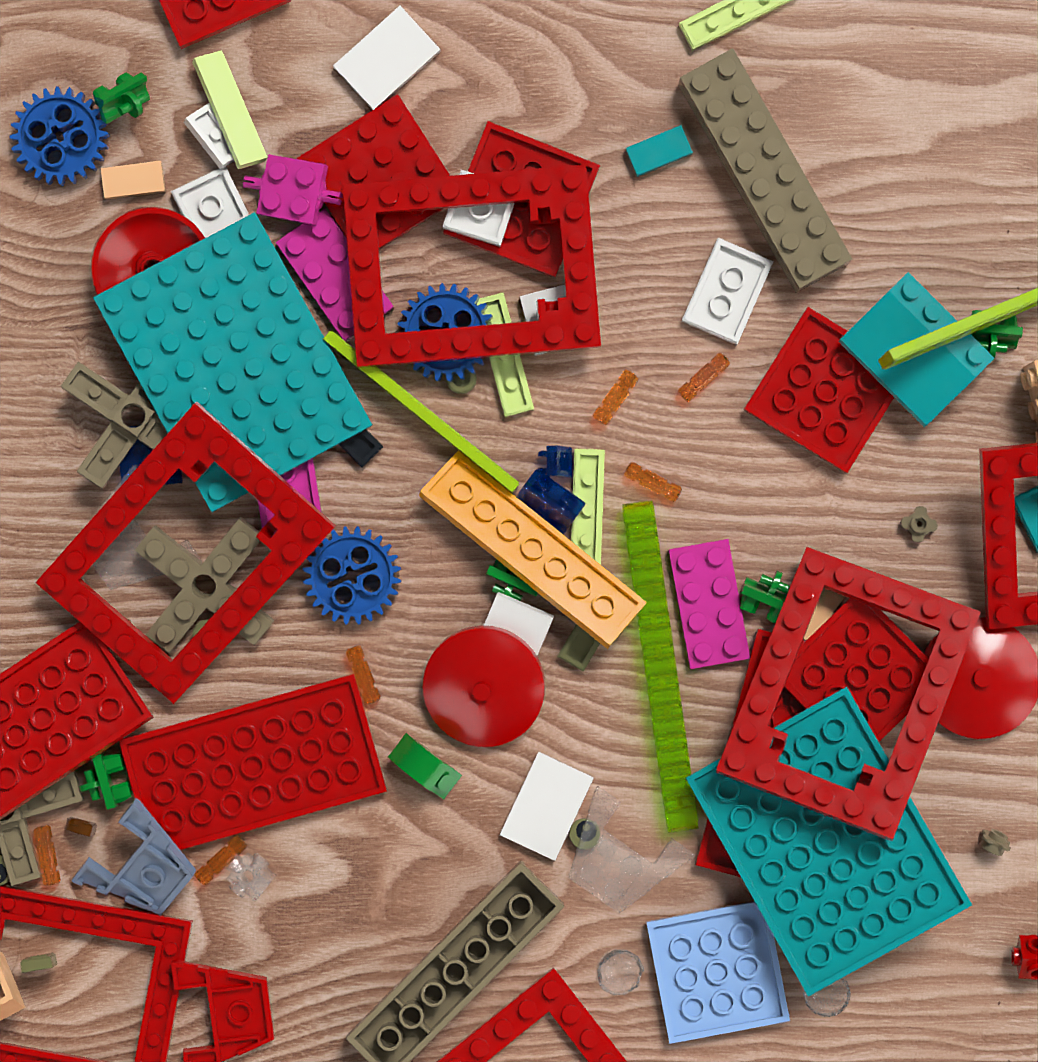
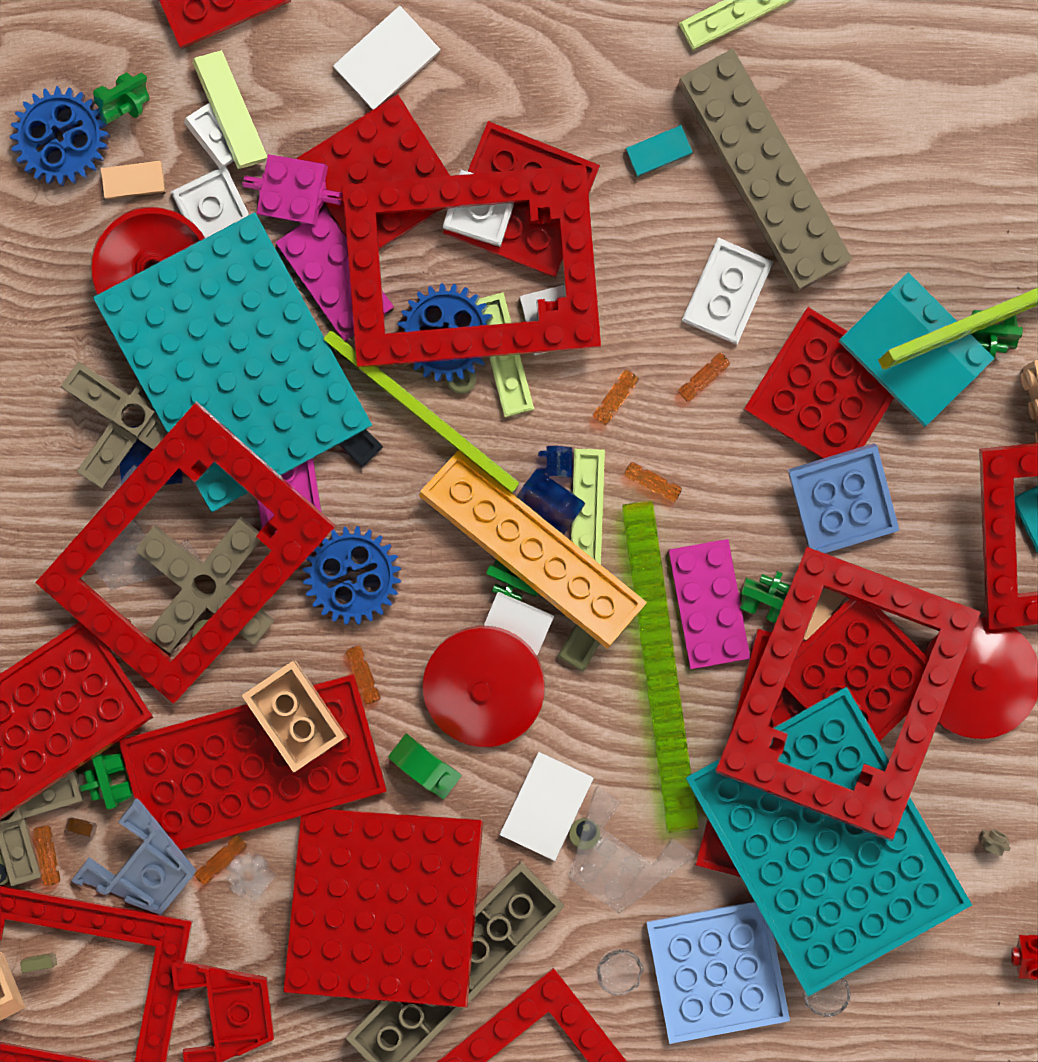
dark tan plate [901,506,938,542] -> none
none -> light nougat brick [242,661,347,772]
none -> red plate [284,808,484,1008]
none -> medium blue plate [787,443,900,553]

